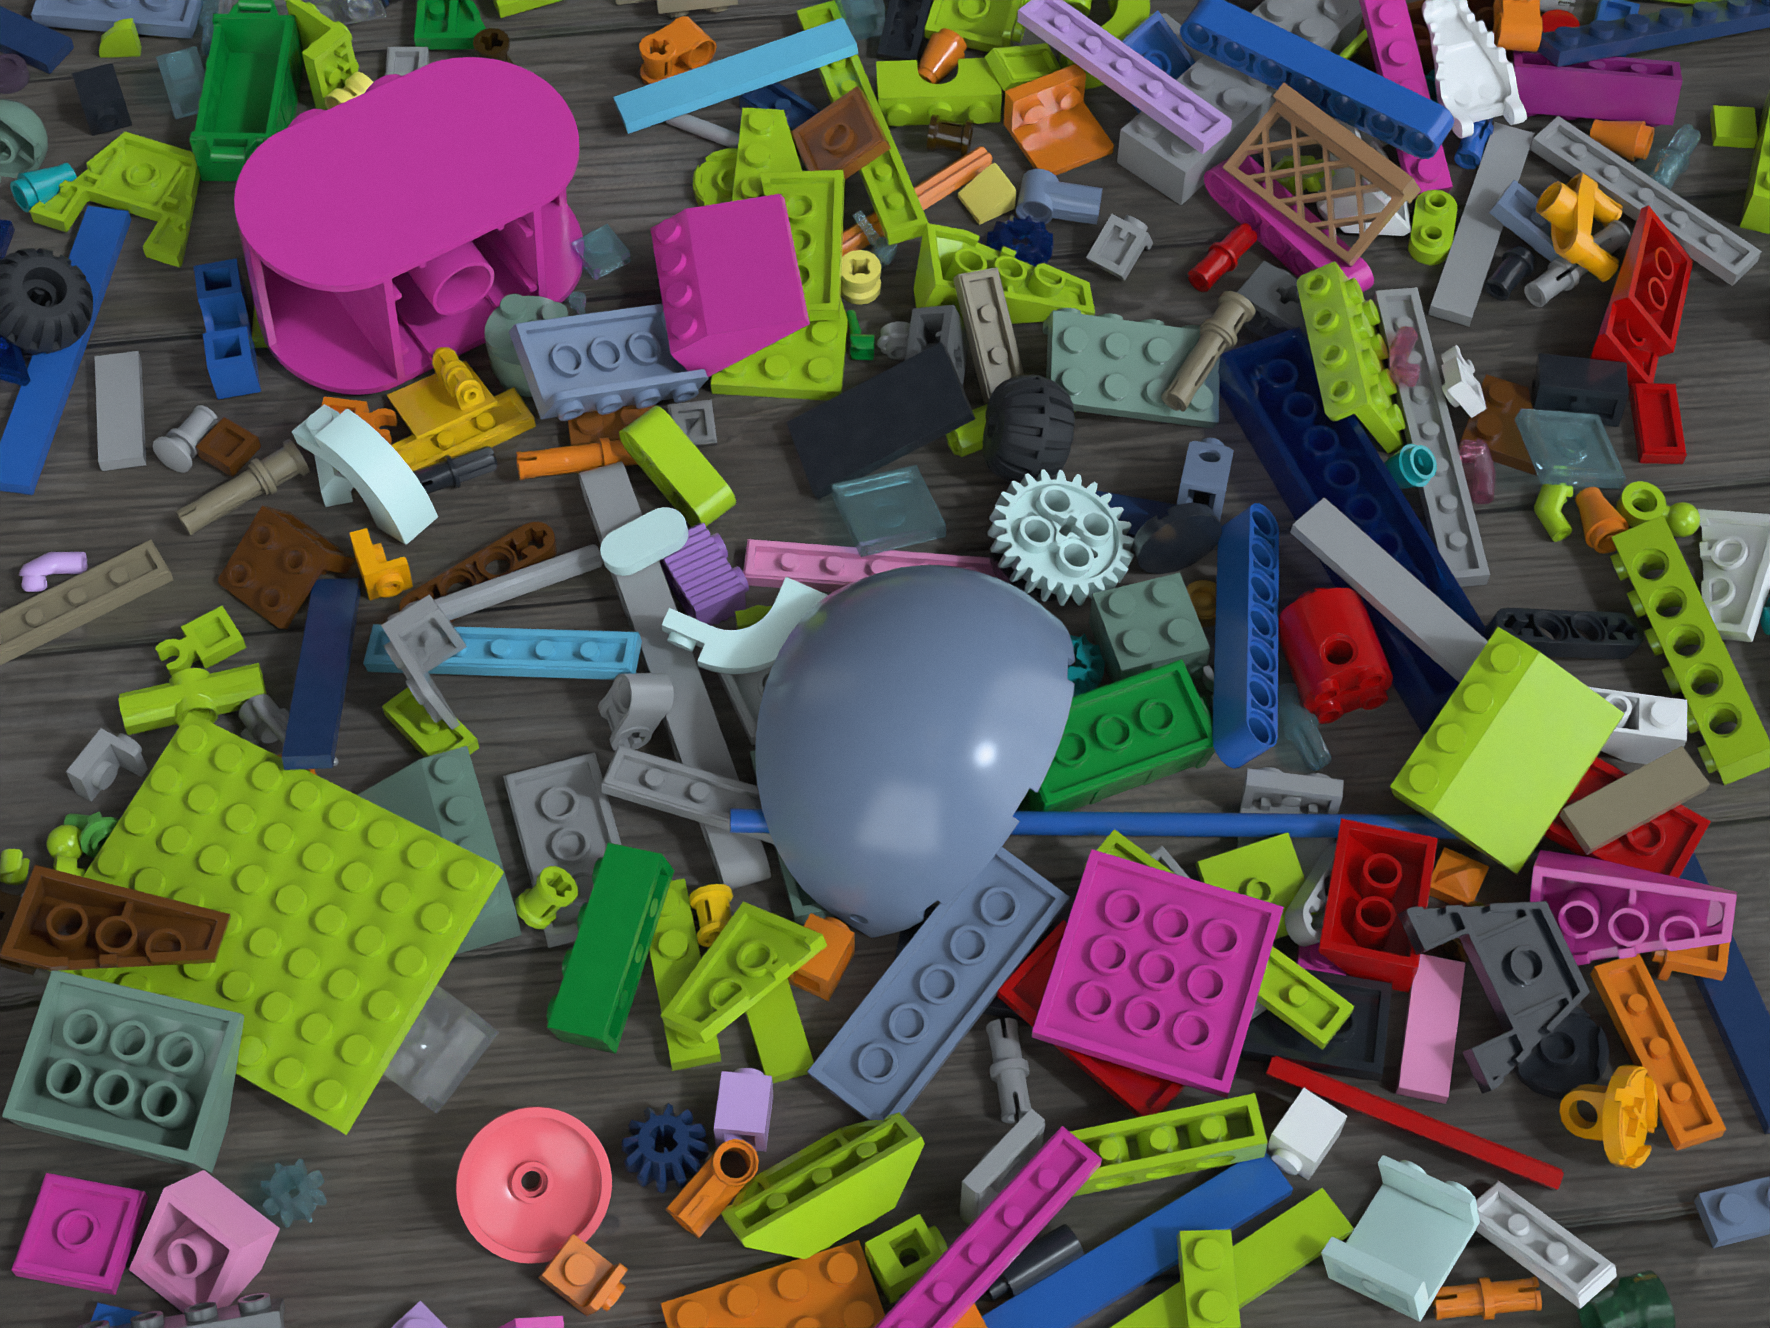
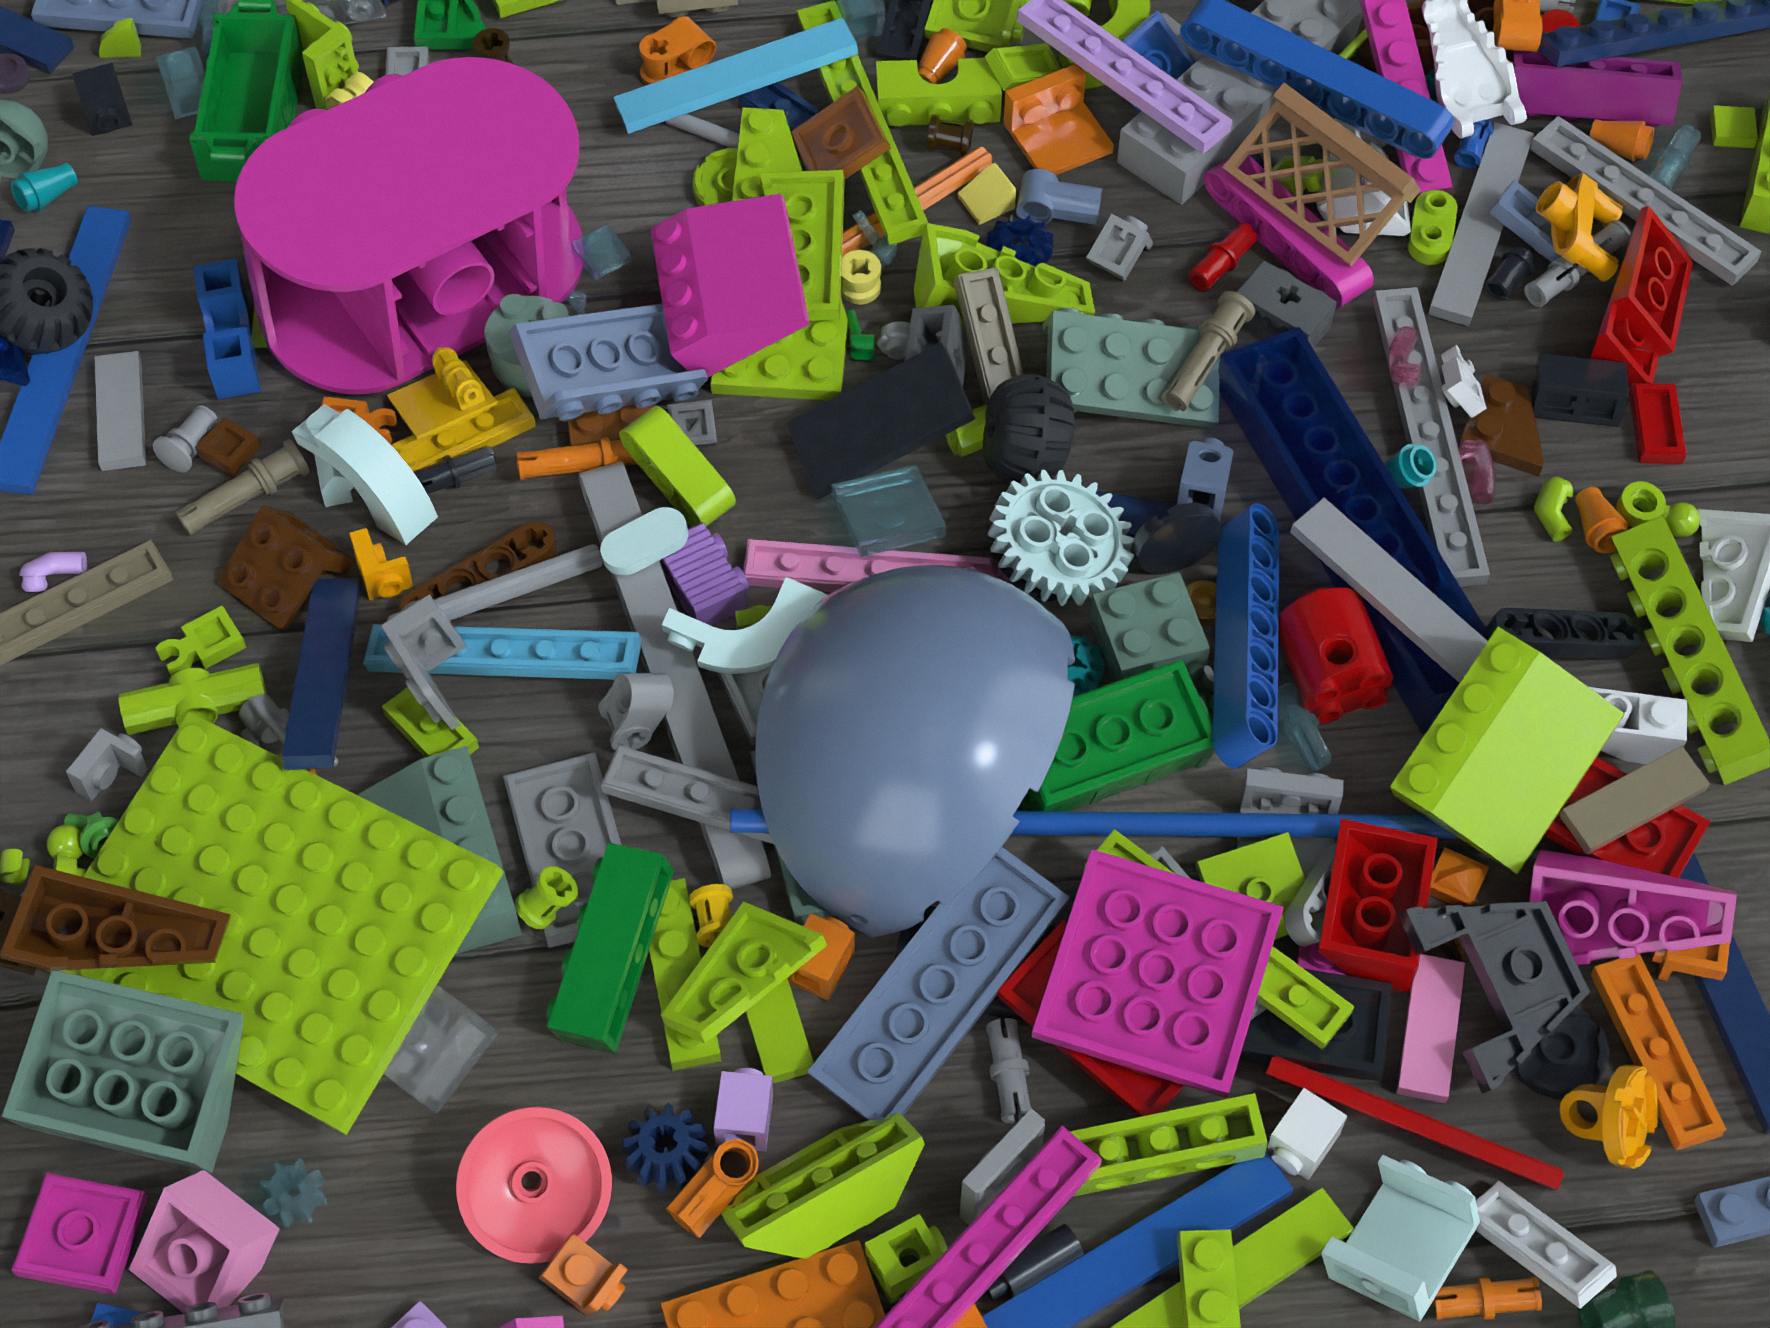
lime wing [29,131,200,268] -> none
lime bracket [1296,261,1406,454] -> none
clear light blue tile [1515,409,1626,489] -> none

